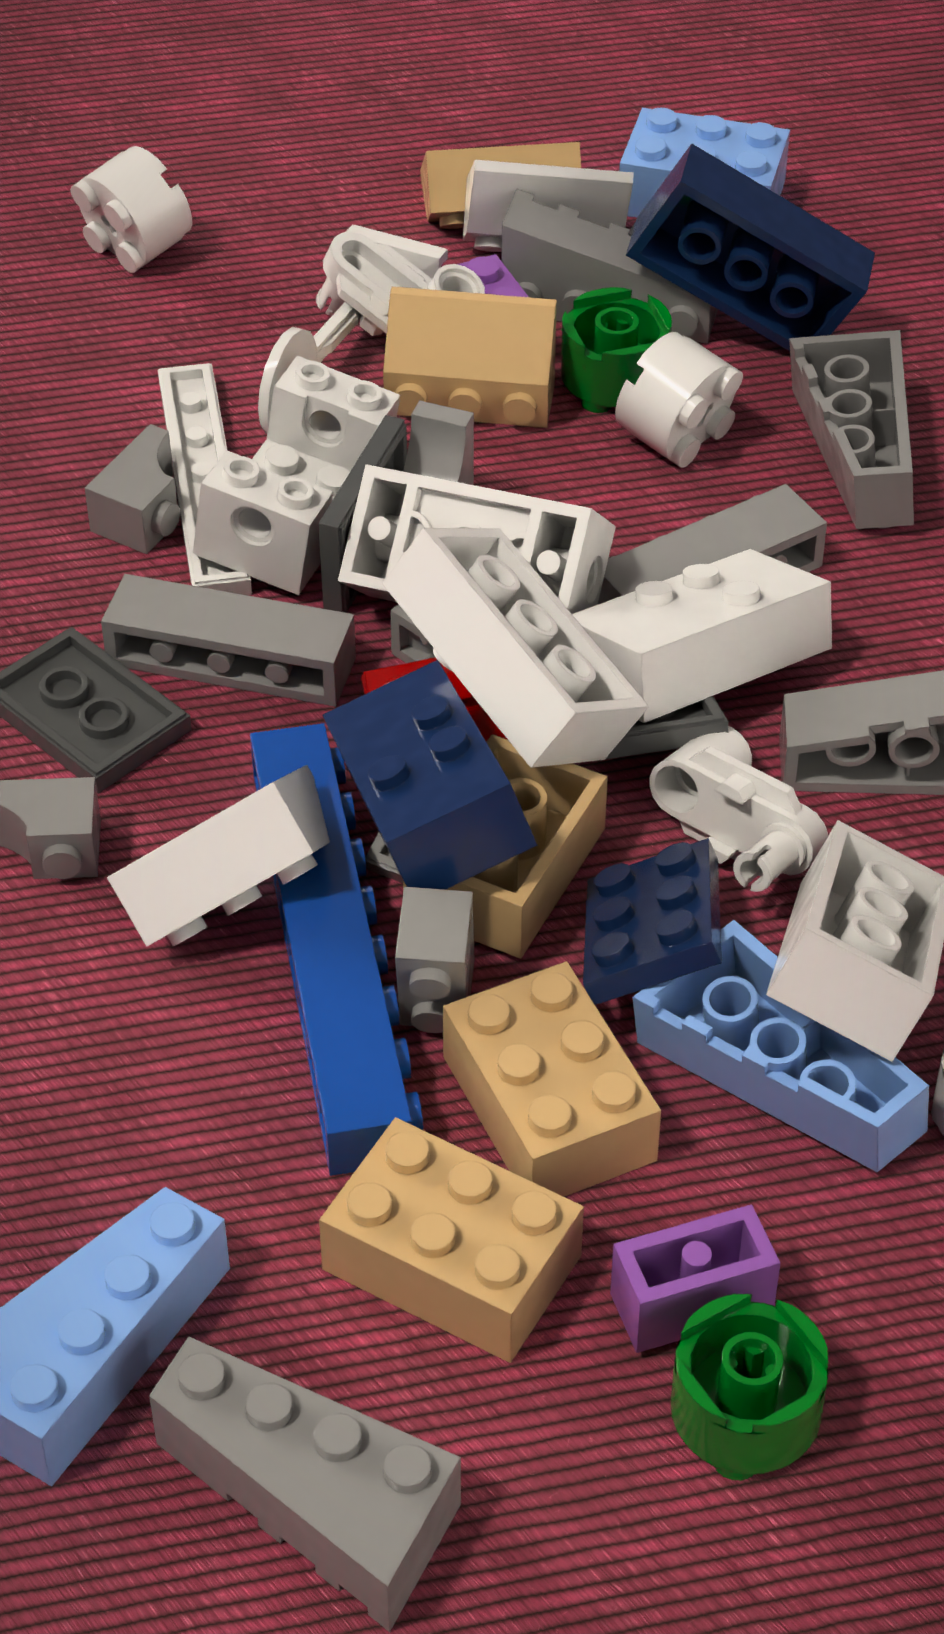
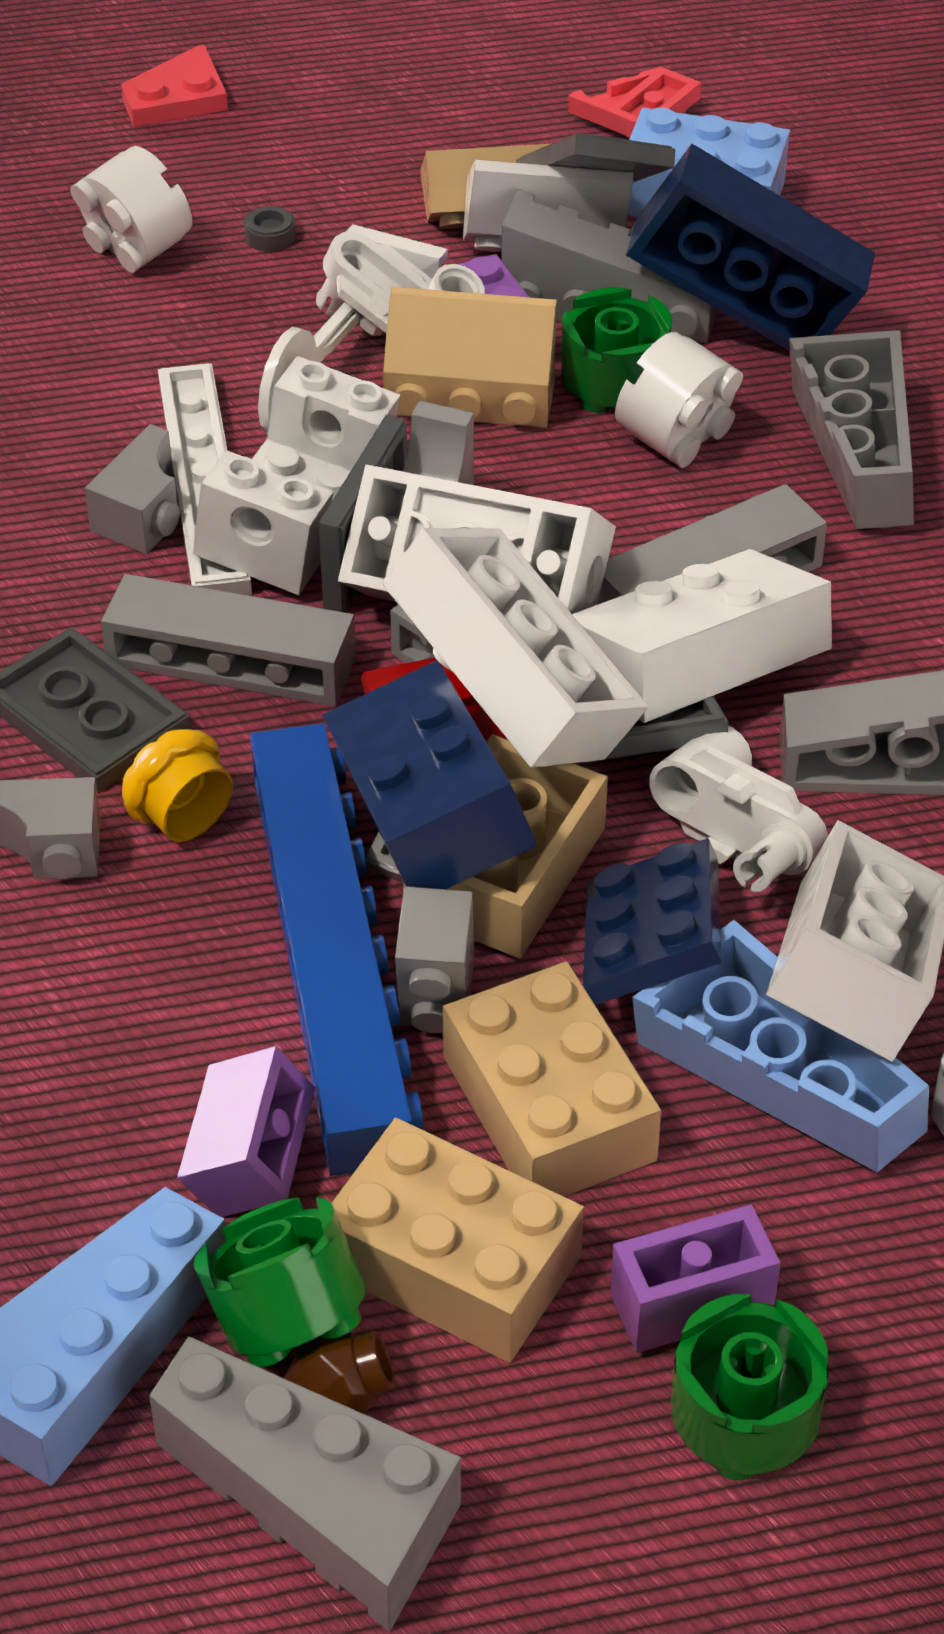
white slope [107,765,330,947] -> none
none -> coral wing [121,45,228,127]
none -> yellow piece [122,729,233,843]
none -> medium lavender brick [177,1046,315,1217]
none -> green brick [194,1197,367,1368]
none -> dark grey tile [244,206,296,252]
none -> reddish brown rock [284,1331,395,1414]
none -> dark grey tile [516,133,675,182]
none -> coral wing [568,66,701,139]

